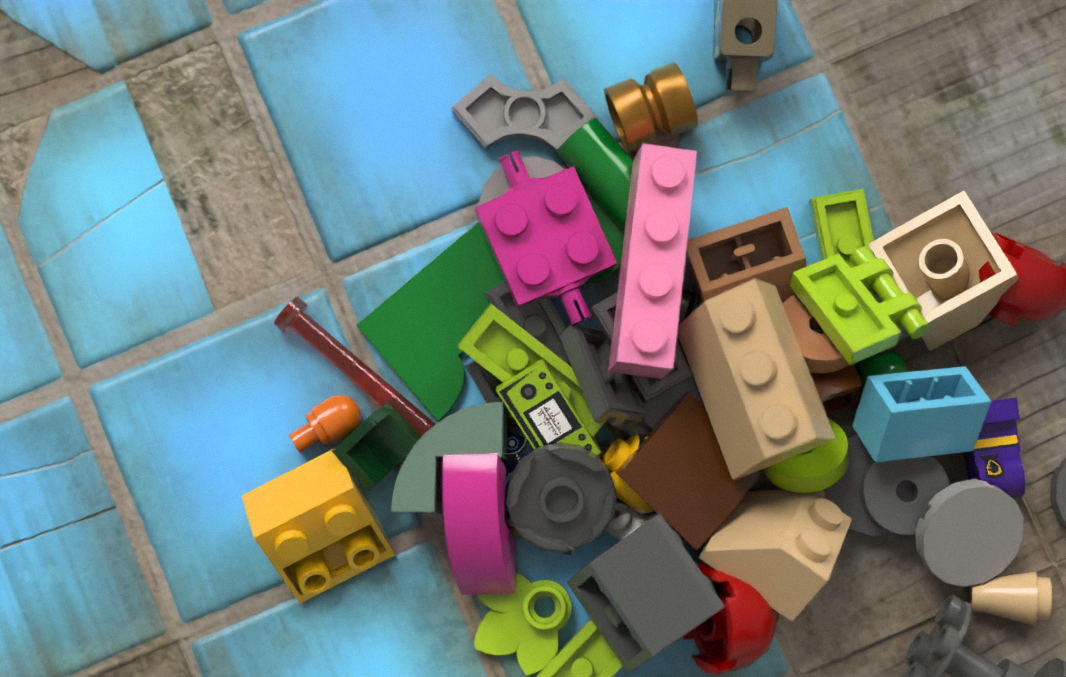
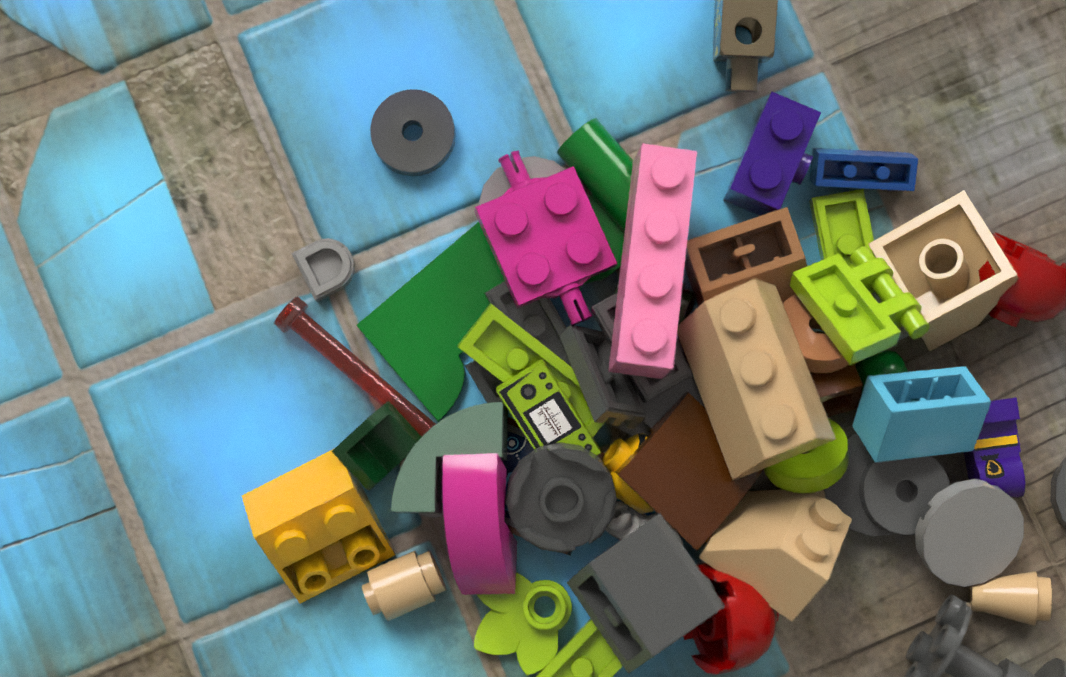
orange cylinder [288,395,361,453] -> none
light grey tile [451,74,599,153] -> none
pearl gold wheel [604,62,698,153] -> none
none -> light grey tile [291,239,355,302]
none -> tan brick [362,550,446,621]
none -> dark grey piece [370,89,455,176]
none -> dark purple brick [723,92,821,216]
none -> blue piece [810,148,918,191]

